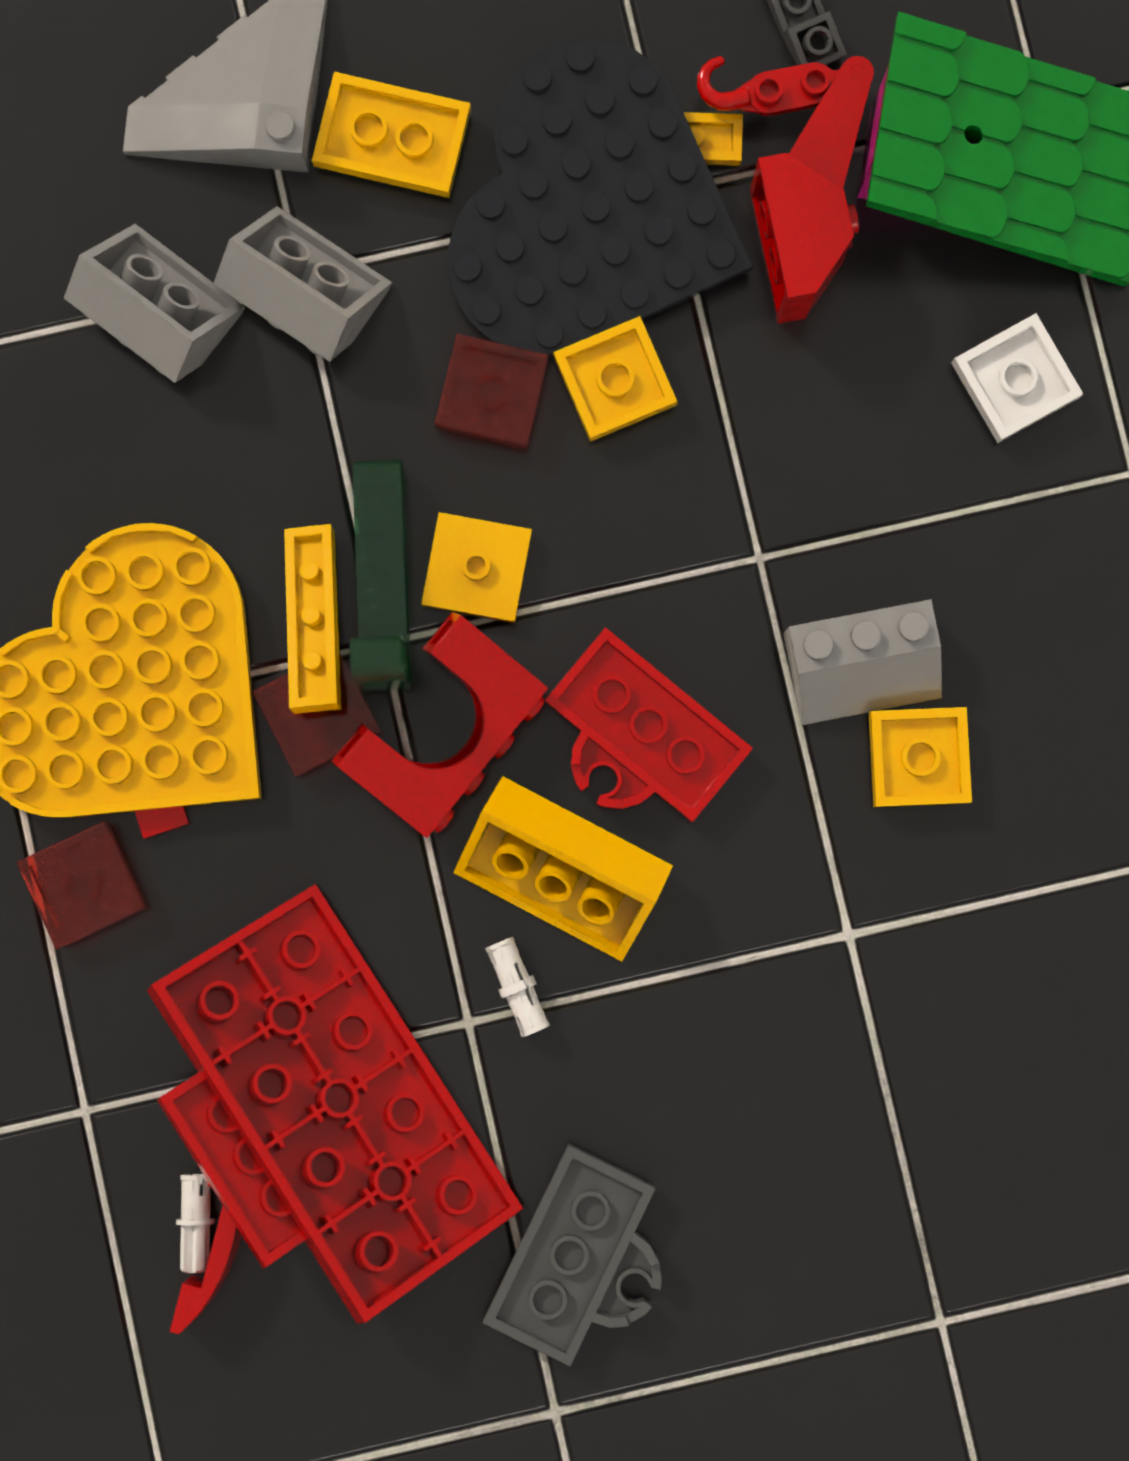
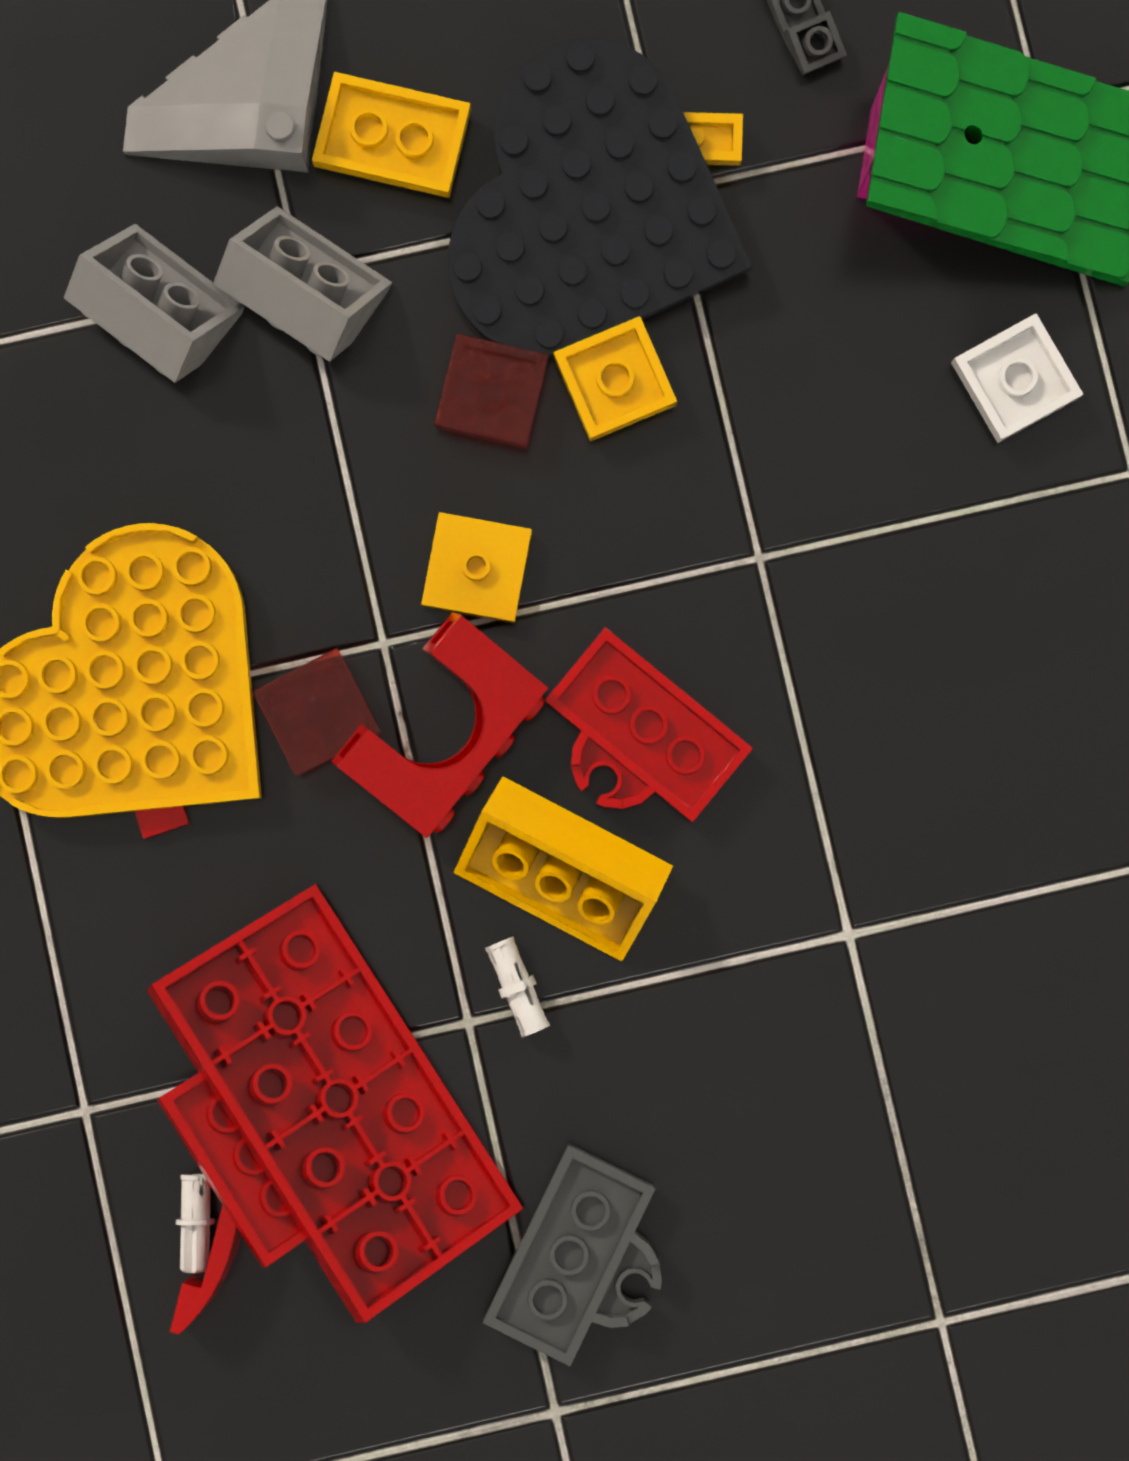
clear red plate [16,821,147,950] -> none
yellow plate [284,524,341,714] -> none
clear green beam [350,459,411,692] -> none
red slope [697,56,874,324] -> none
light grey slope [783,599,942,725] -> none
yellow plate [868,707,972,807] -> none

